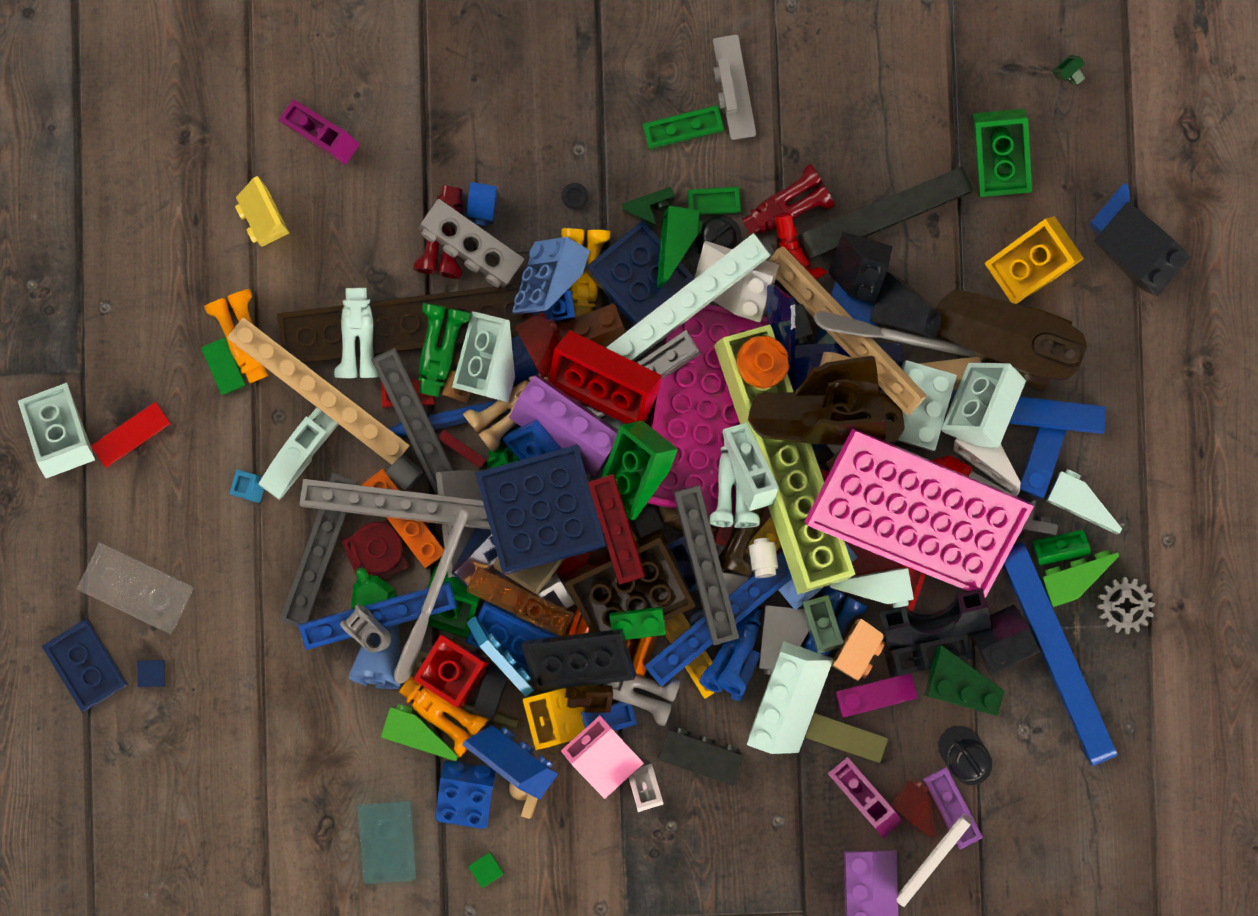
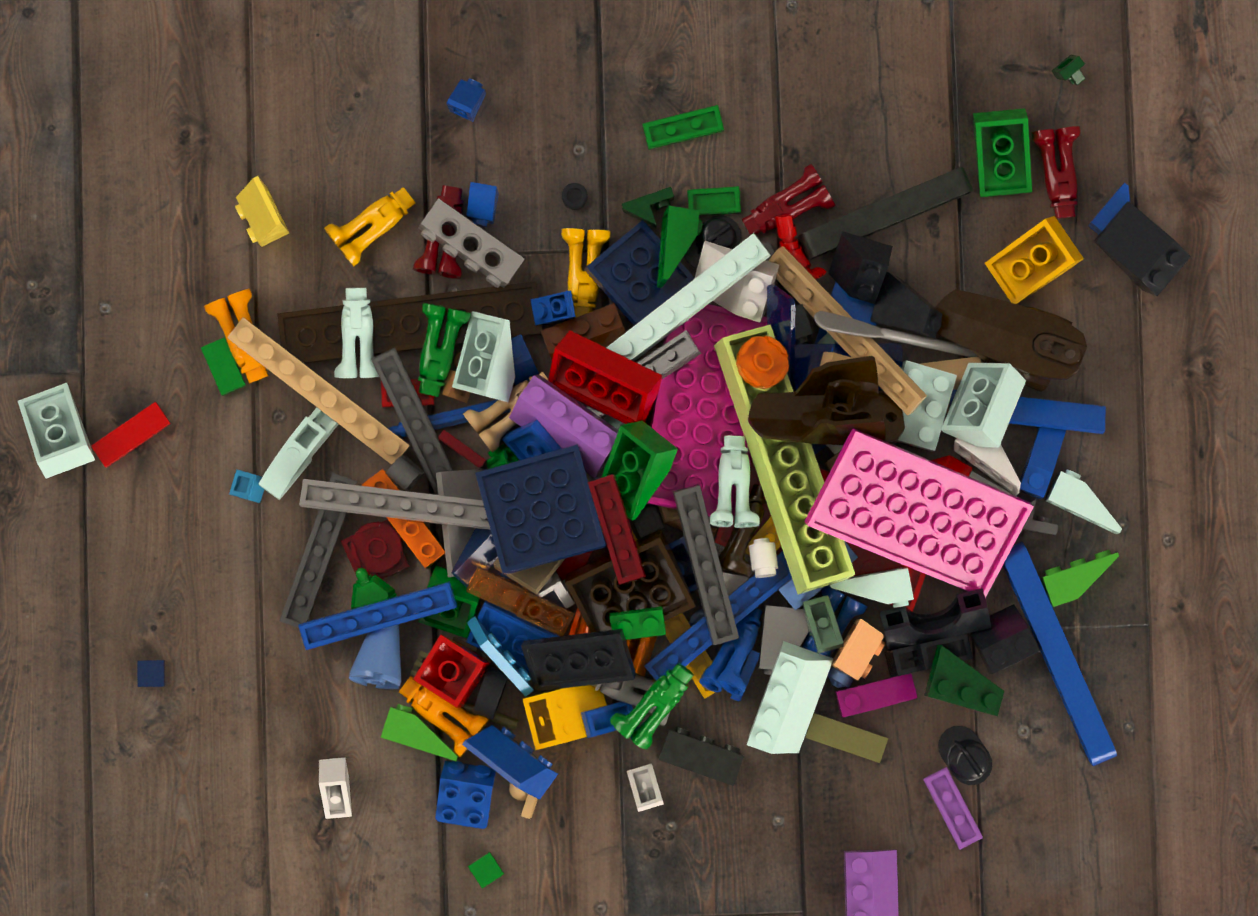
dark blue tile [42,618,128,713] -> none
clear tile [76,542,194,634] -> none
magenta slope [279,99,360,165] -> none
light grey piece [340,604,391,652] -> none
clear light blue tile [358,801,417,884] -> none
light grey piece [394,507,469,684] -> none
medium blue slope [512,237,590,314] -> none
clear red slope [515,312,560,378] -> none
bright pink brick [561,716,644,799] -> none
dark brown plate [565,686,613,713] -> none
light grey bracket [713,35,756,140] -> none
light aqua slope [722,423,779,511] -> none
magenta slope [828,757,903,839] -> none
clear red slope [889,780,935,839] -> none
white tile [896,813,972,907] -> none
green plate [1032,529,1091,566] -> none
light grey gear [1096,577,1155,634] -> none
none -> white slope [319,758,352,819]
none -> yellow piece [324,187,415,267]
none -> blue slope [447,79,486,122]
none -> green piece [610,663,694,749]
none -> medium blue tile [827,667,853,688]
none -> dark red piece [1031,126,1081,219]

